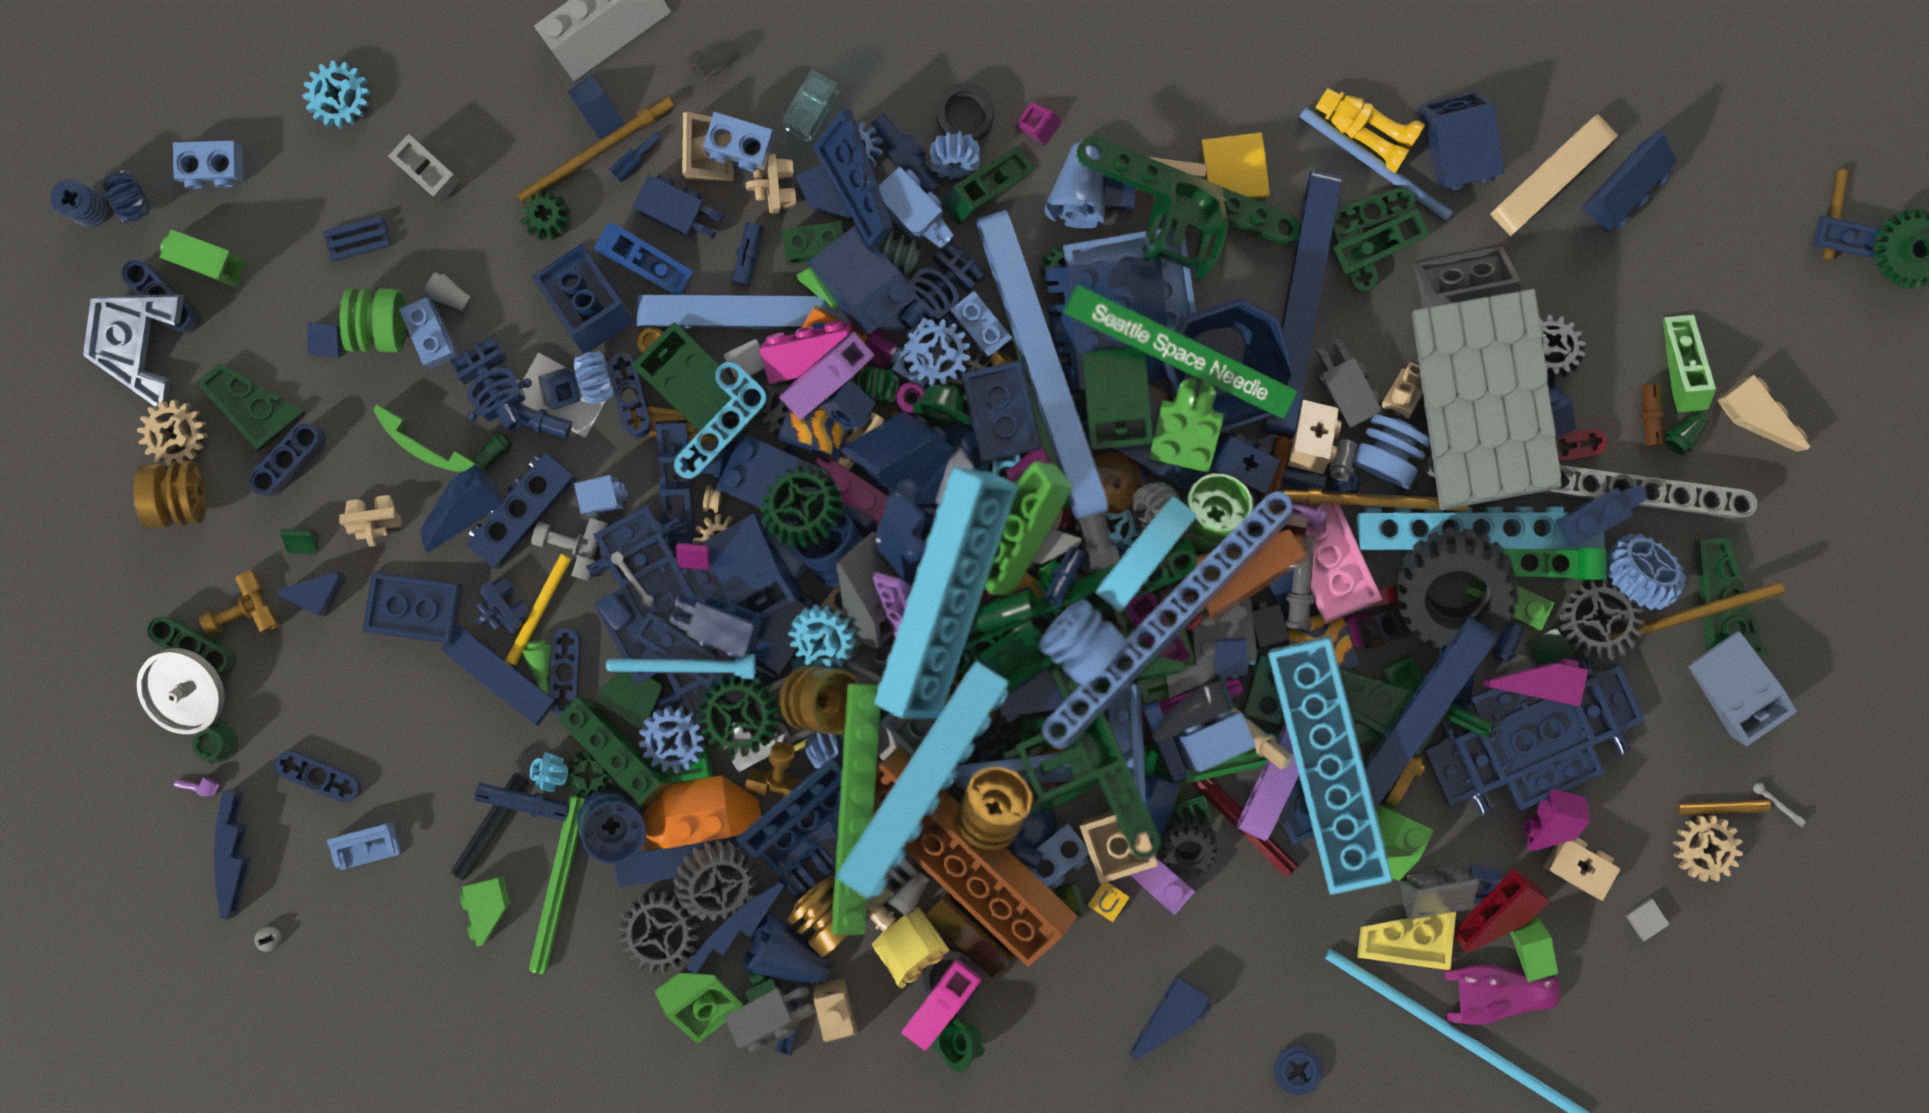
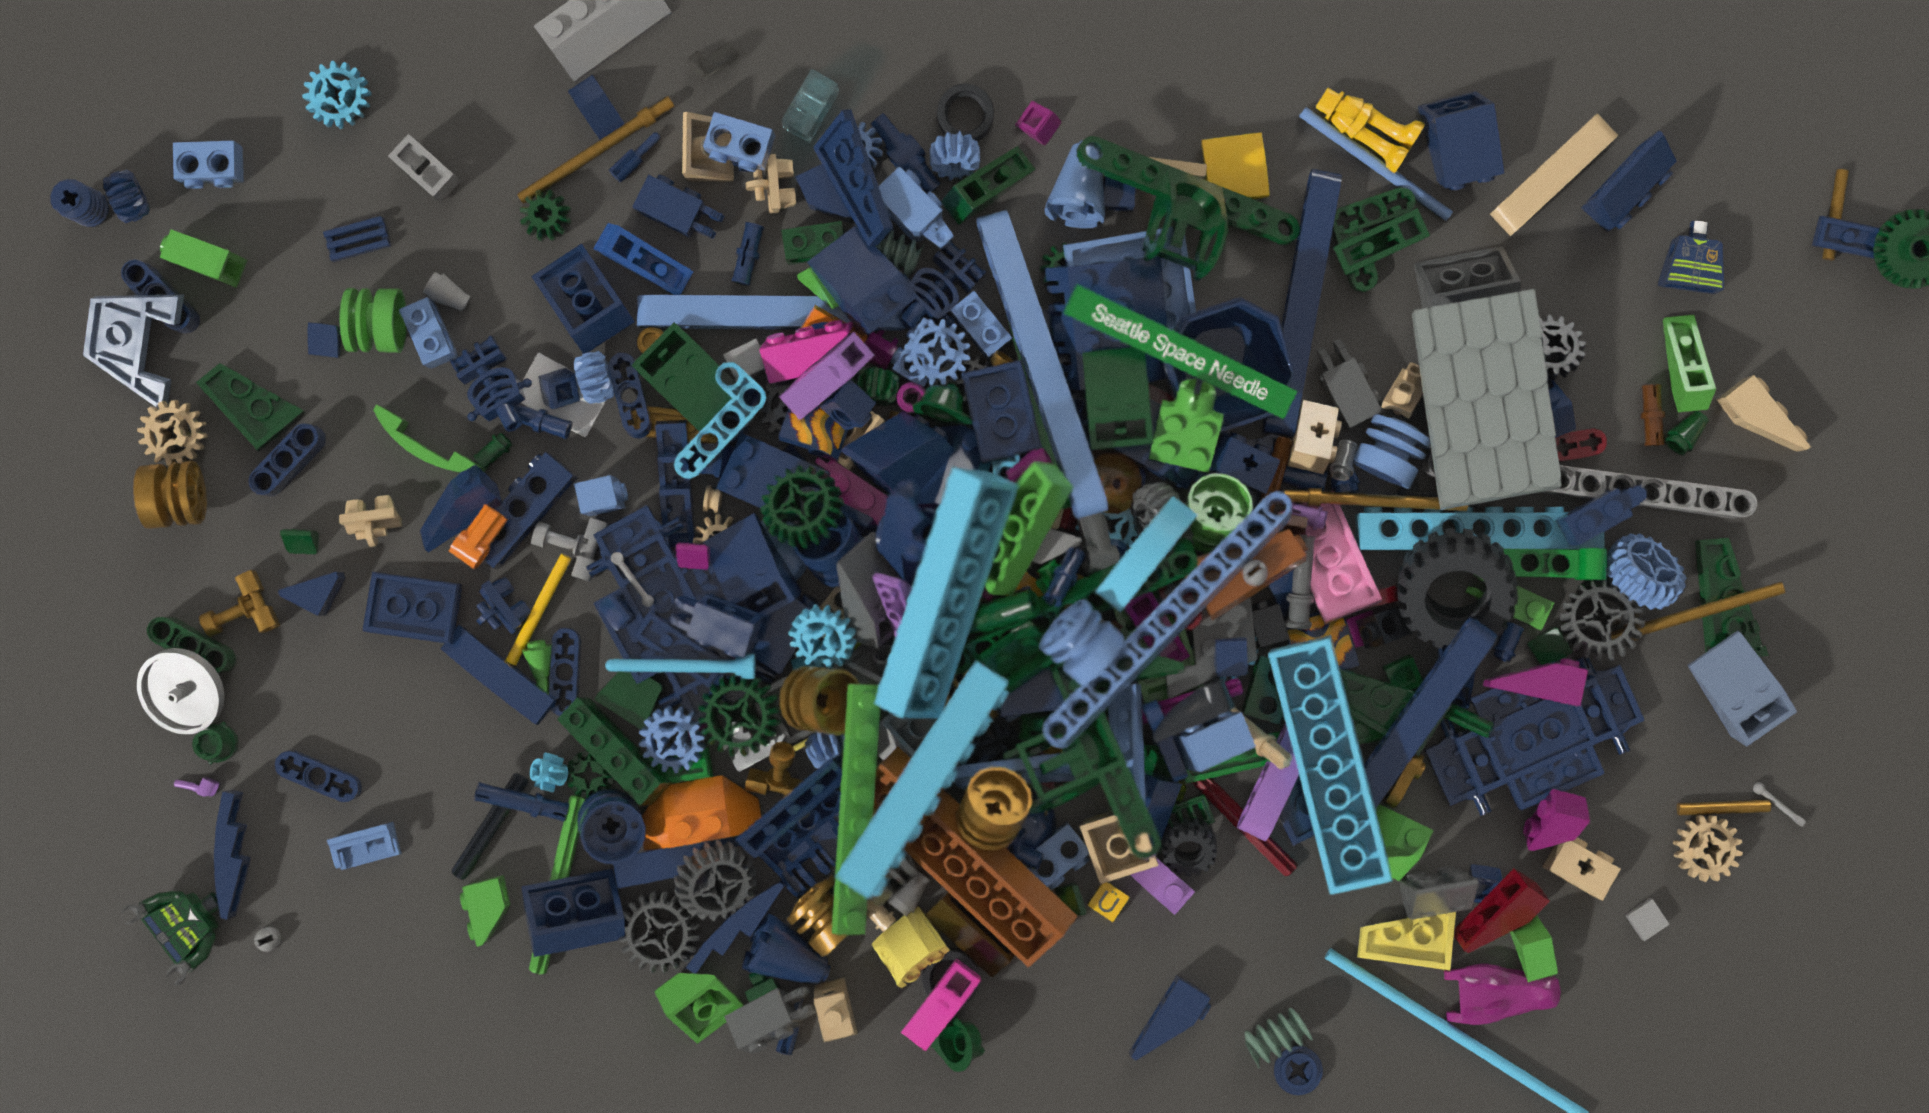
none -> torso [120,891,219,986]
none -> orange piece [449,504,508,569]
none -> dark blue slope [521,869,625,957]
none -> light grey hinge [1242,560,1268,586]
none -> sand green piece [1244,1007,1313,1068]
none -> dark blue torso [1658,221,1724,294]

